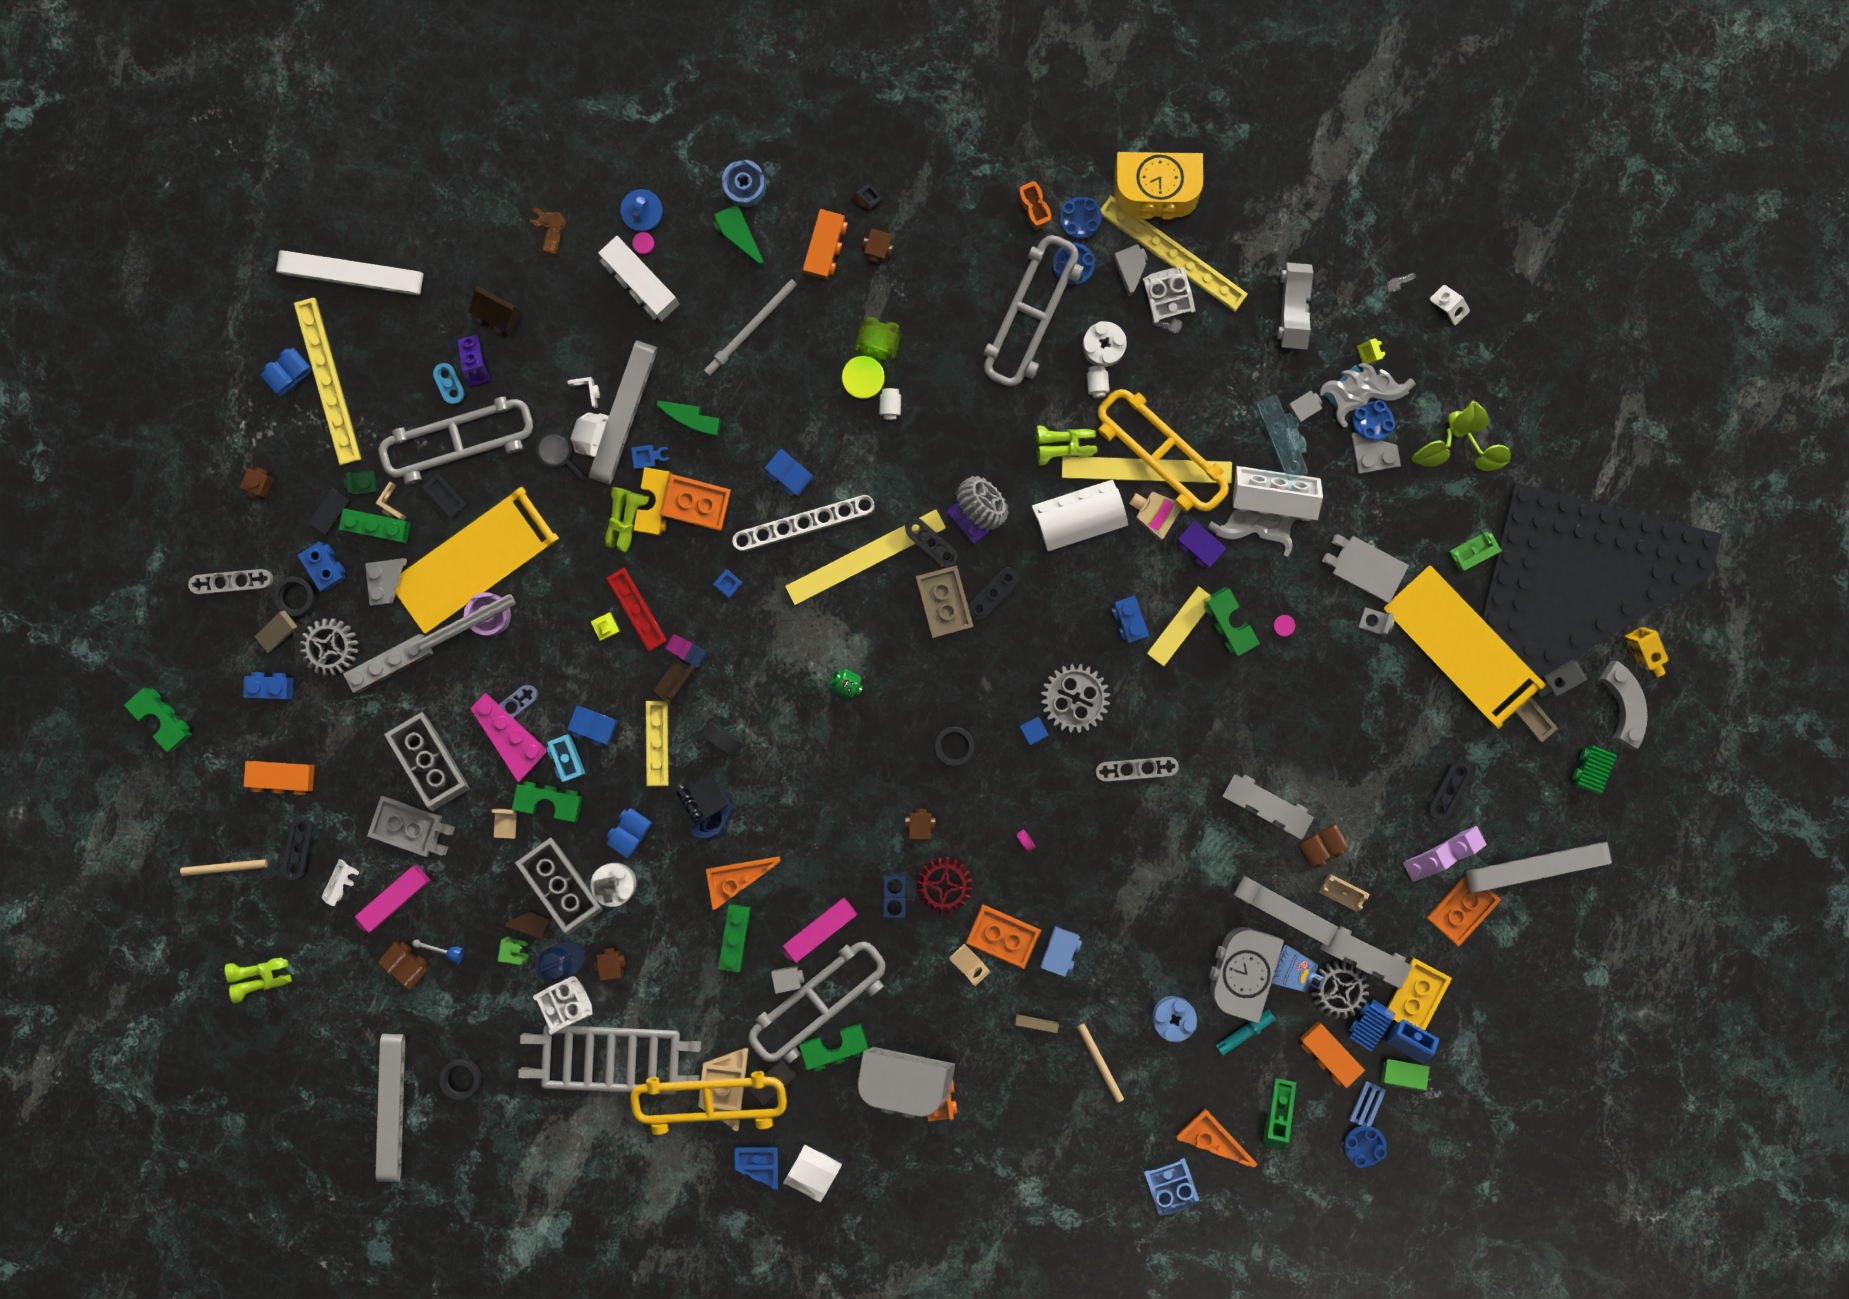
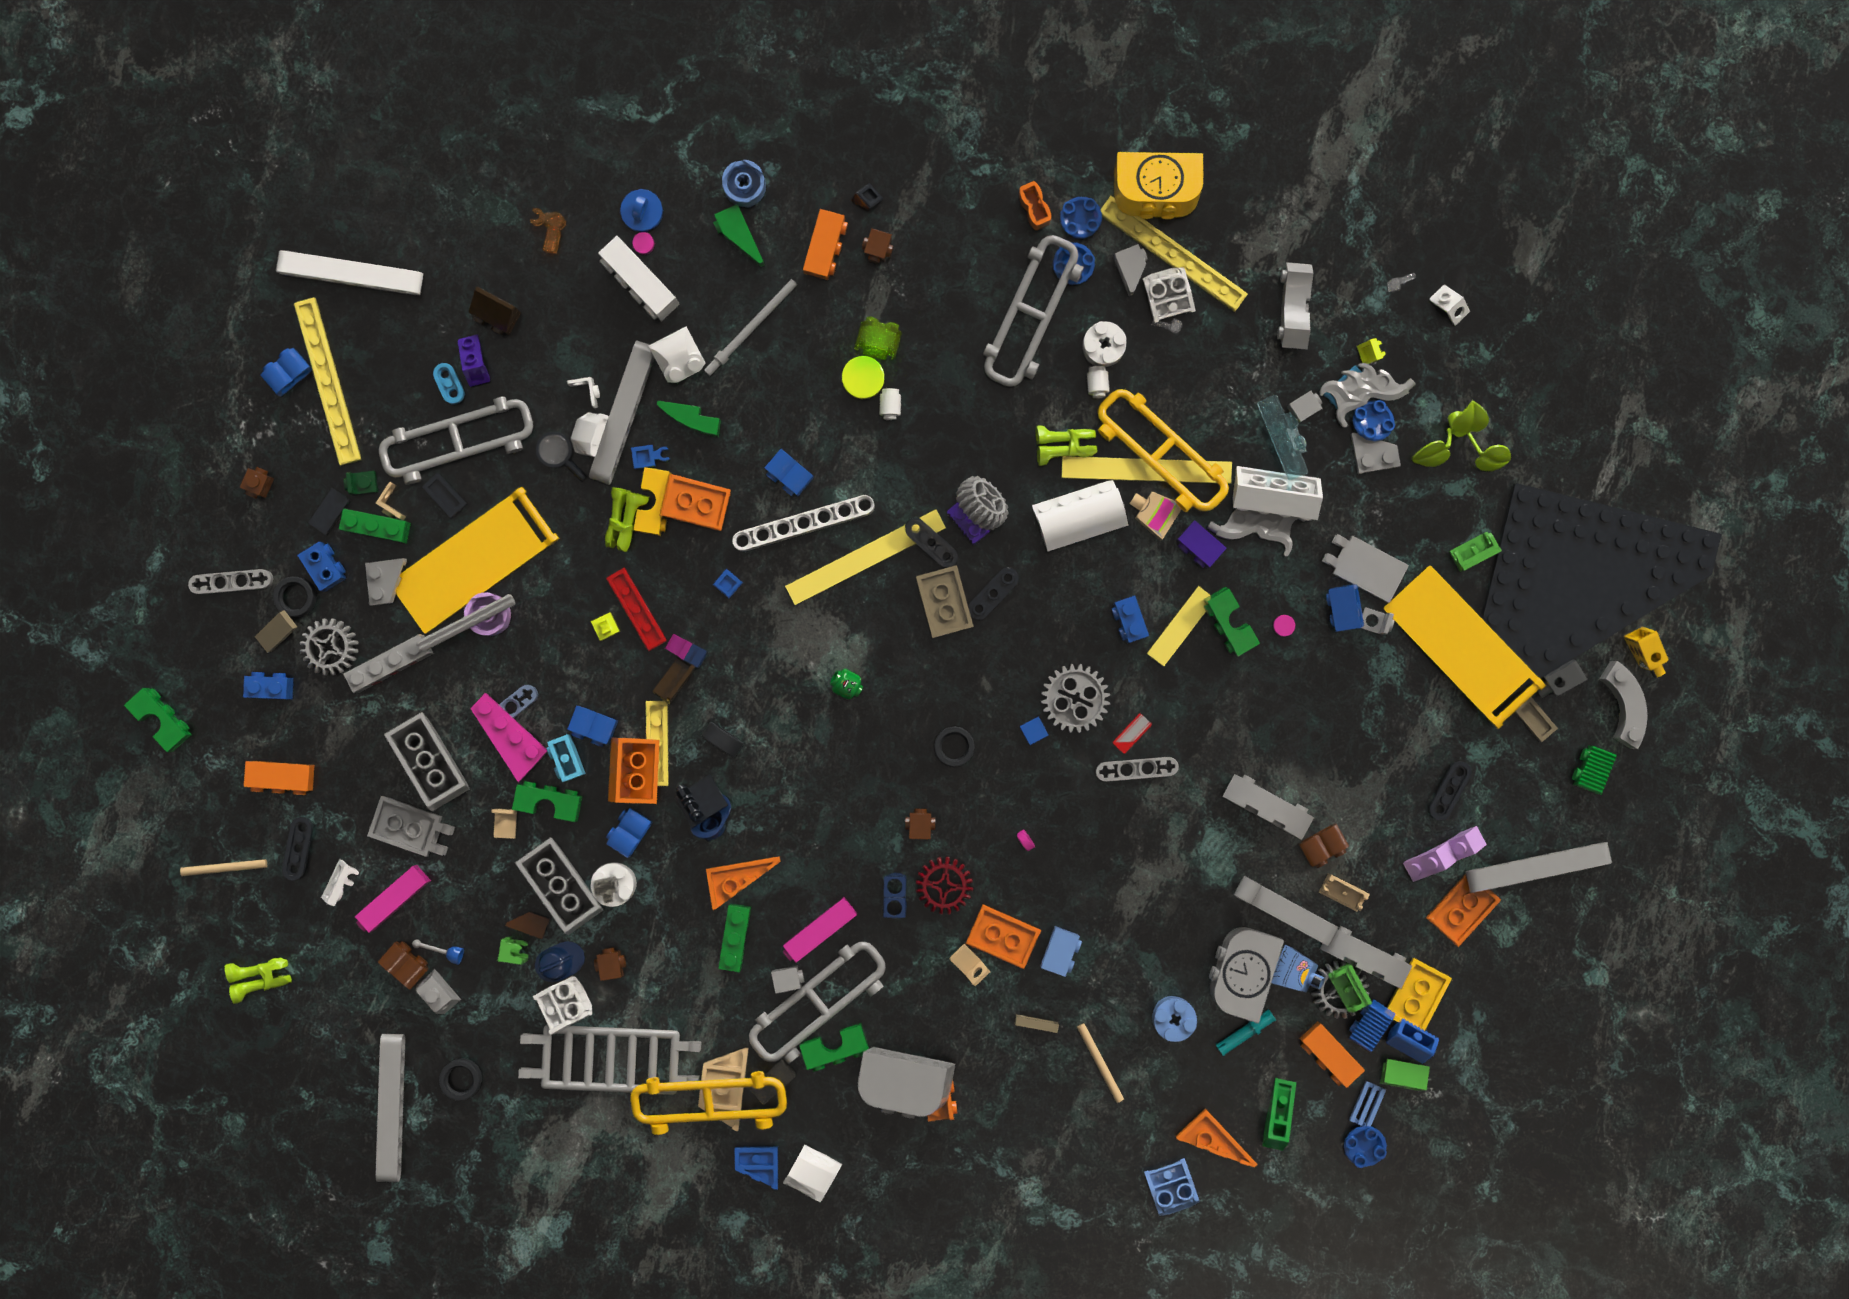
none -> light grey torso [416,969,461,1014]
none -> orange slope [608,737,660,804]
none -> white slope [649,327,705,383]
none -> sticker [1113,714,1152,754]
none -> blue brick [1326,584,1364,632]
none -> bright green hinge [1327,963,1372,1013]

